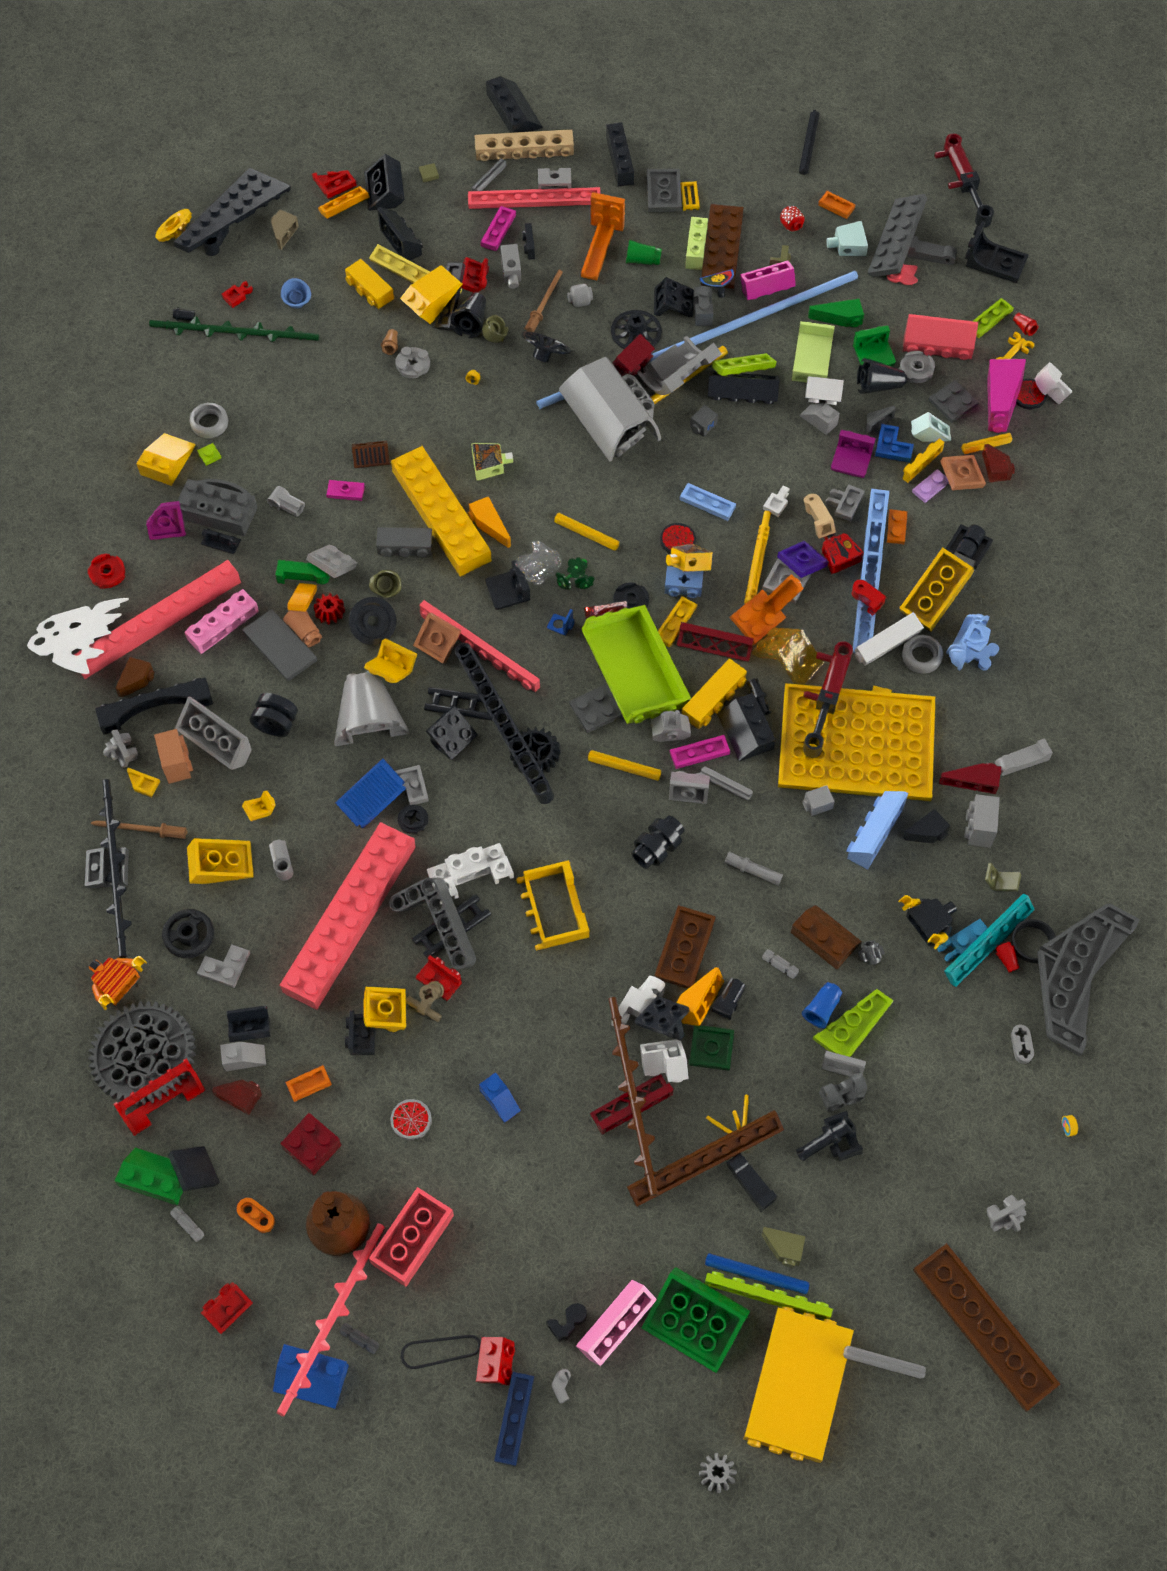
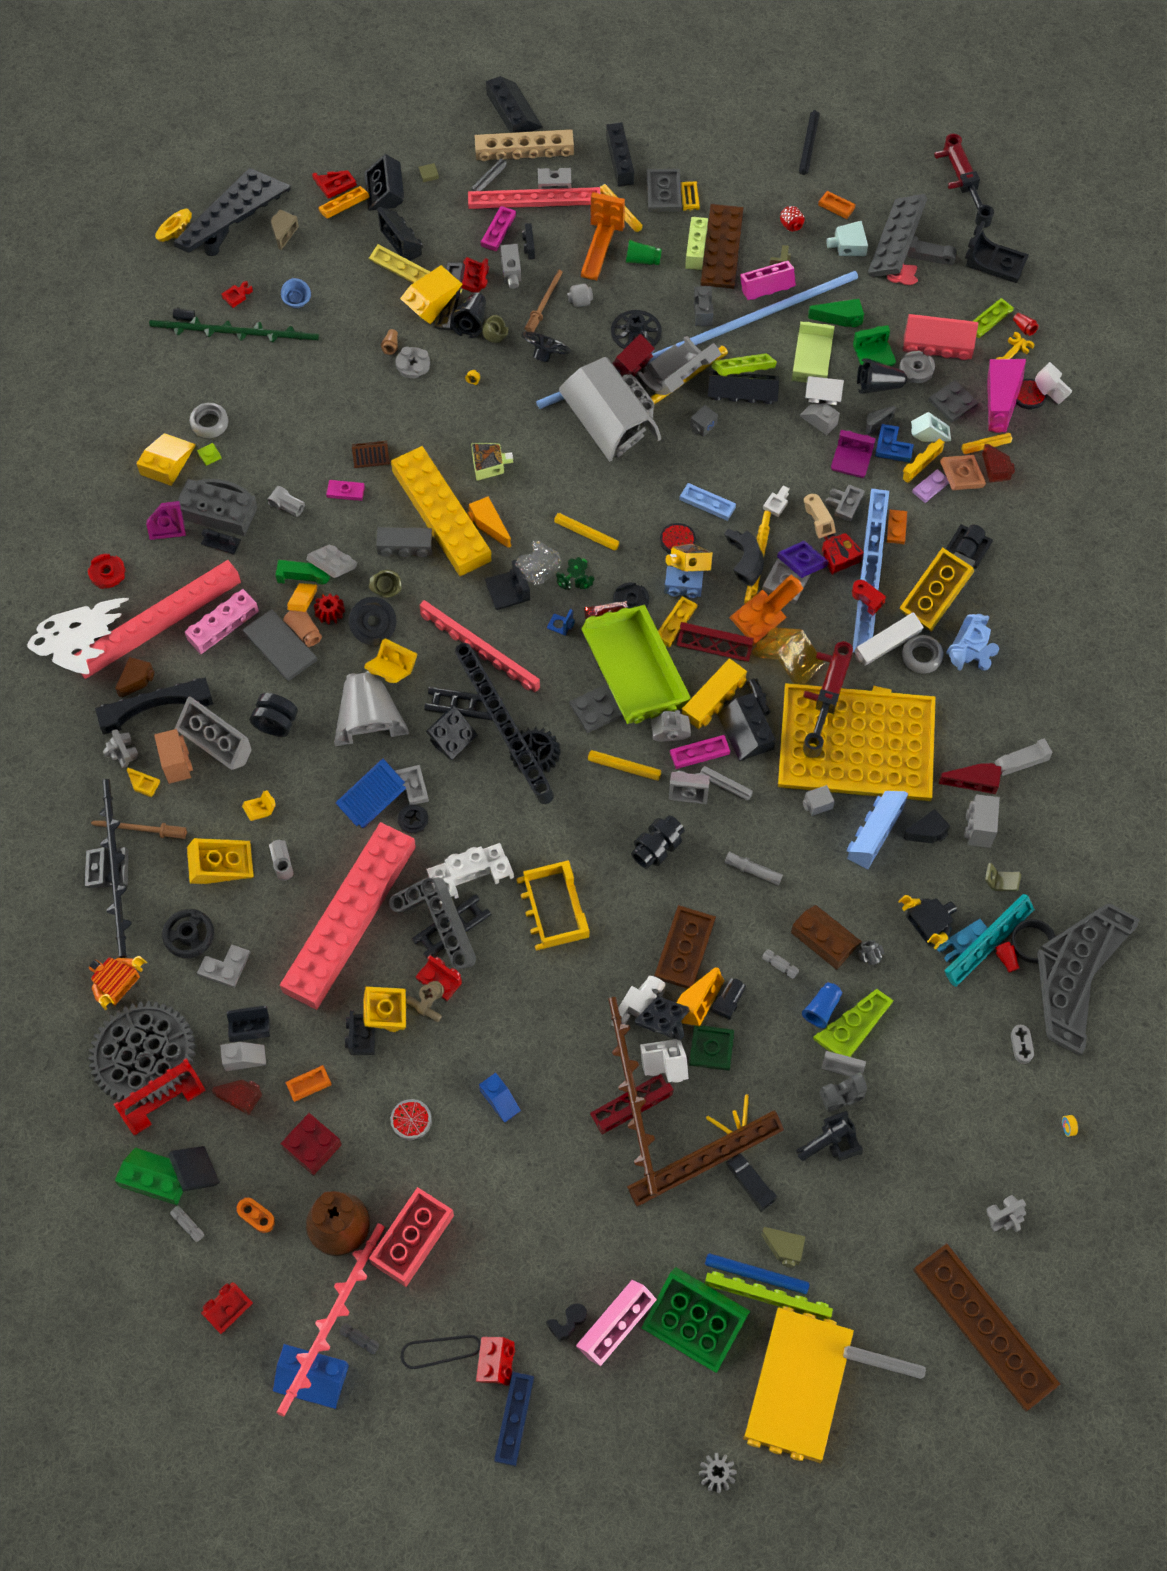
yellow brick [345,259,394,309] -> none
nougat plate [413,613,461,663] -> none
light grey arm [552,1369,571,1404] -> none
black bracket [654,277,694,317] -> none
shield [700,269,734,298] -> none
none -> yellow axle [600,184,642,232]
none -> black arch [724,528,764,587]

